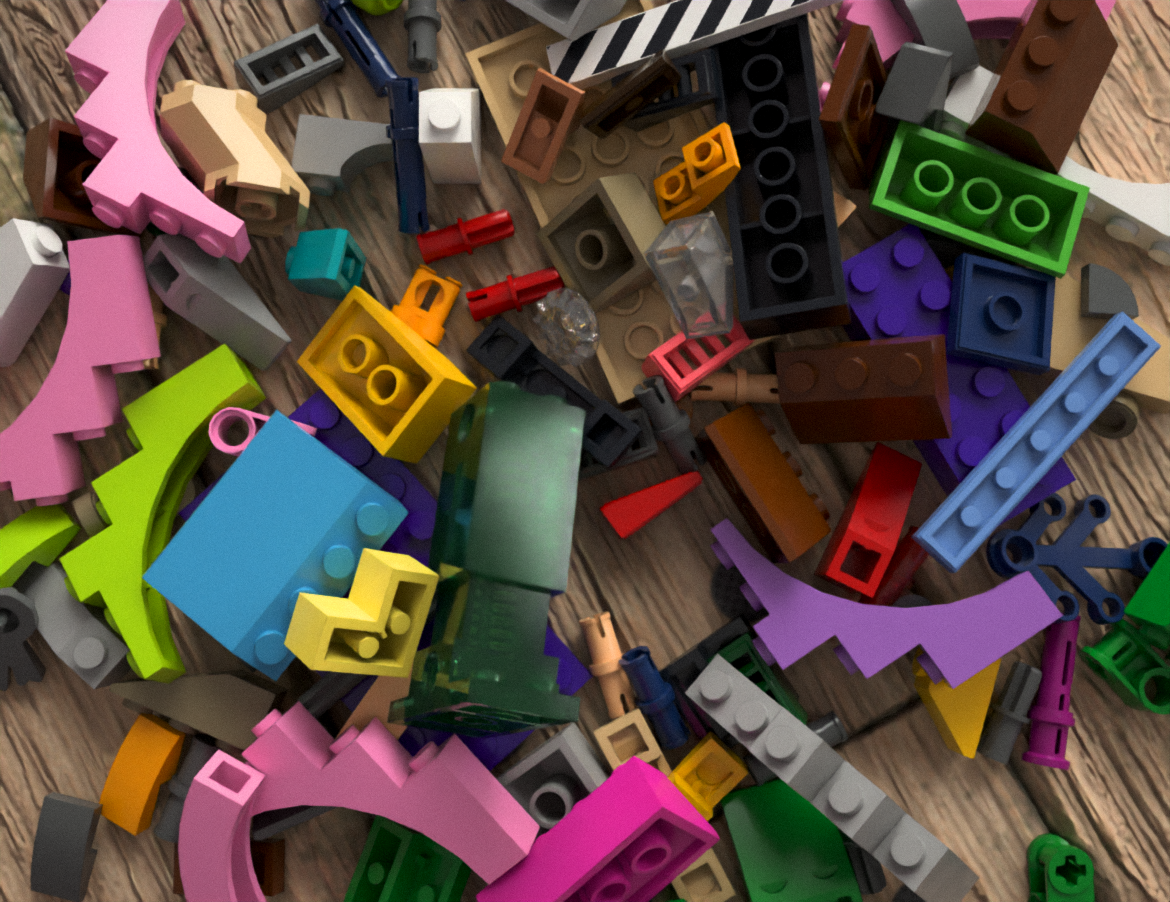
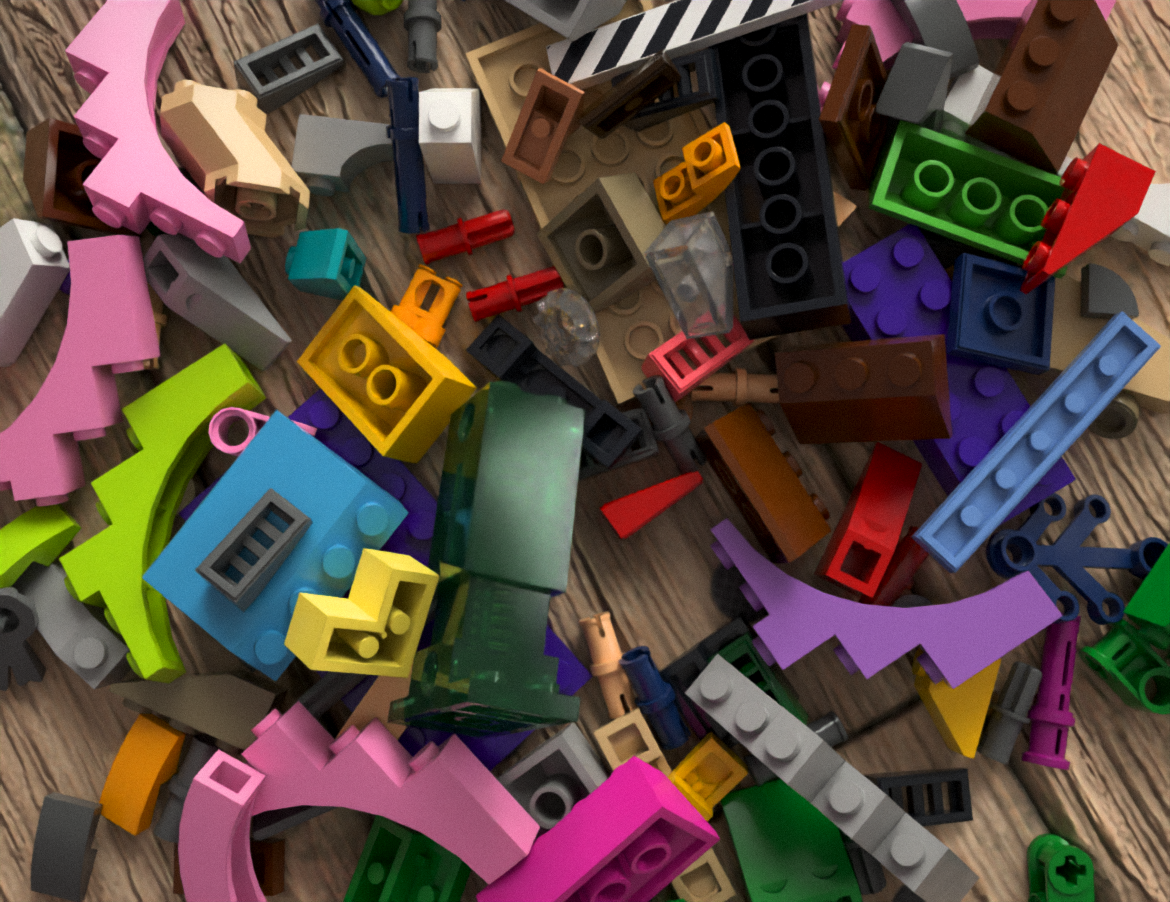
dark tan tile [73,492,110,538] -> none
none -> dark grey slope [195,488,313,612]
none -> black slope [864,768,973,826]
none -> red slope [1020,143,1156,294]

